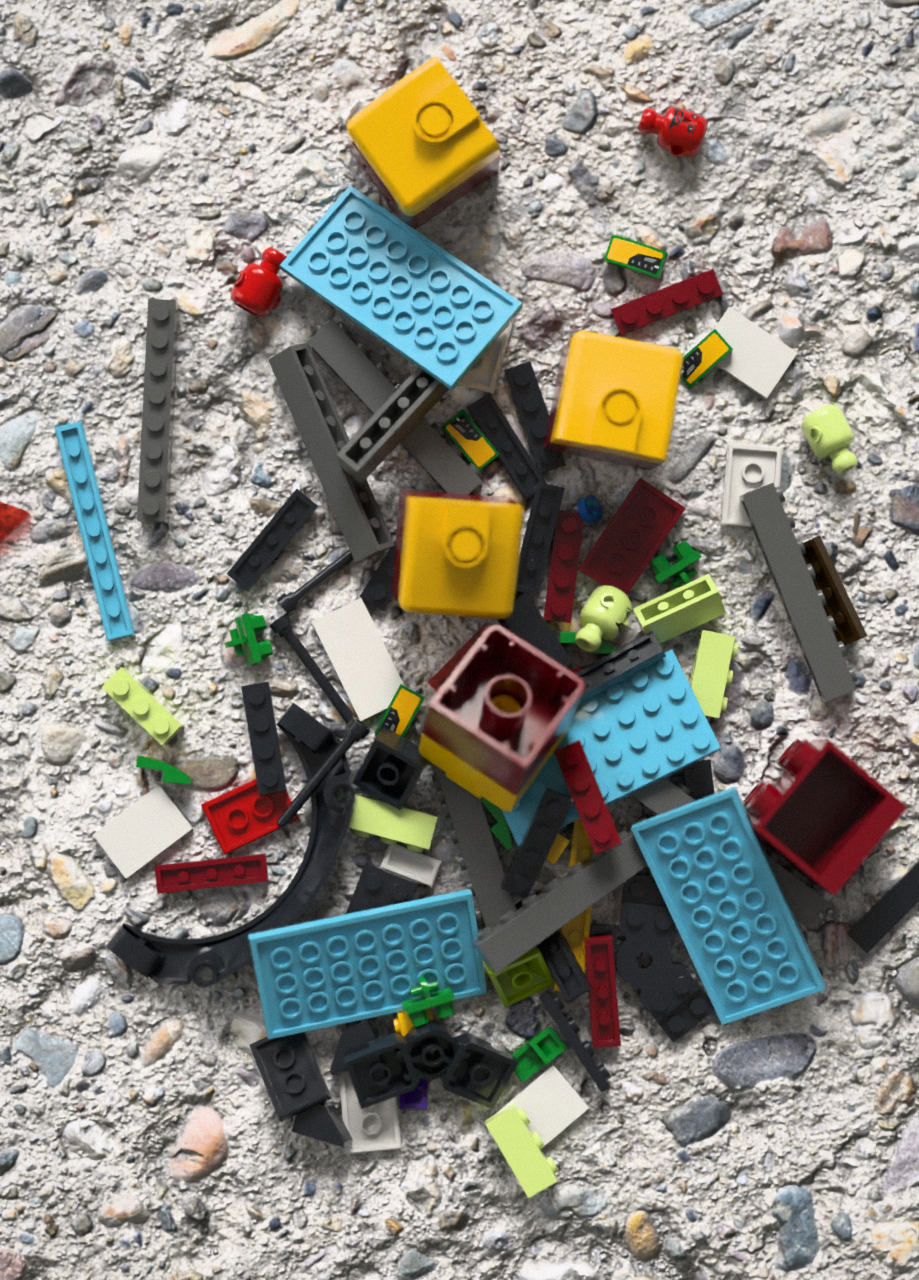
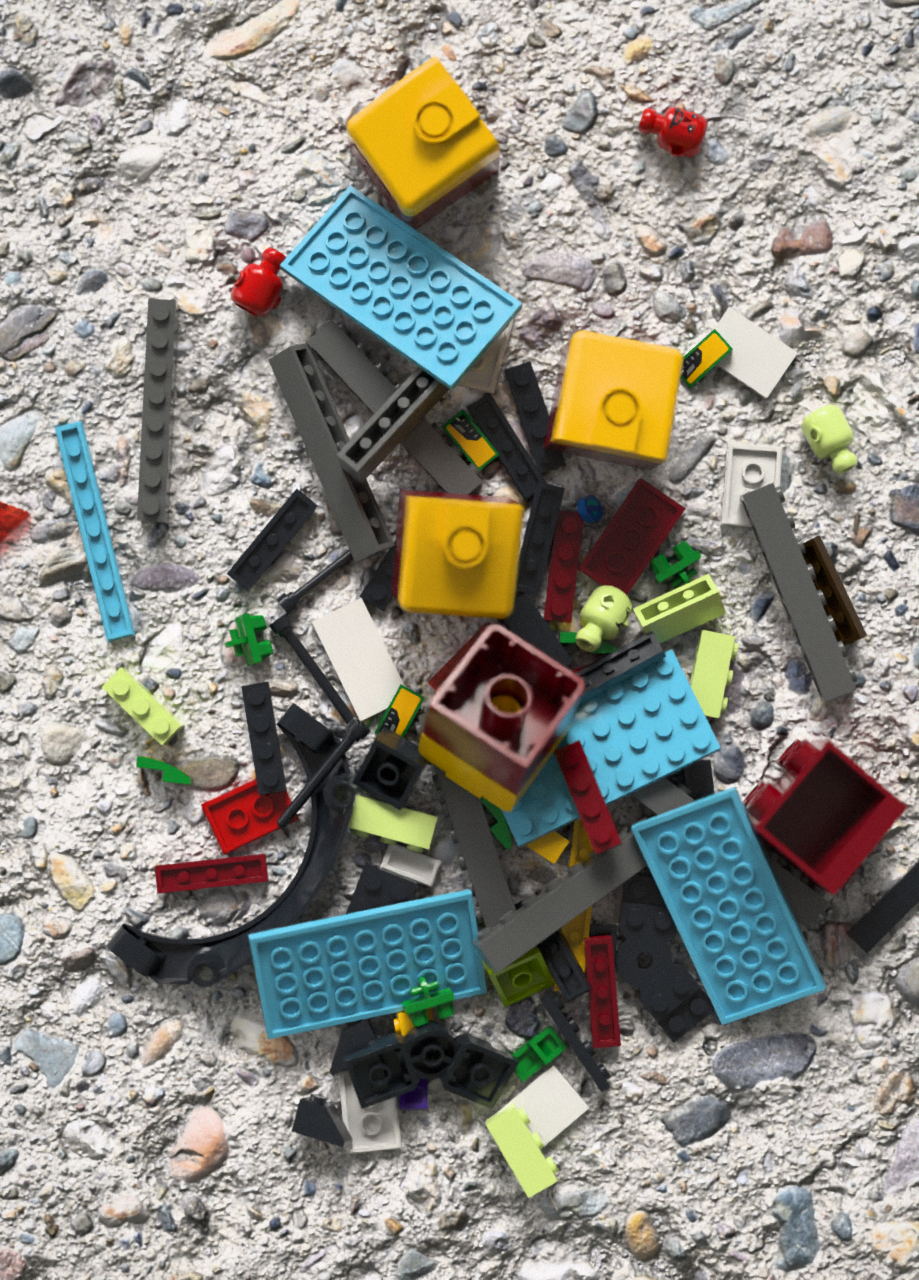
white tile [93,784,193,879] -> none
black tile [249,1032,332,1122] -> none
black plate [501,787,573,899] -> none
slope [604,234,668,280] -> none
dark red plate [610,269,723,336] -> none

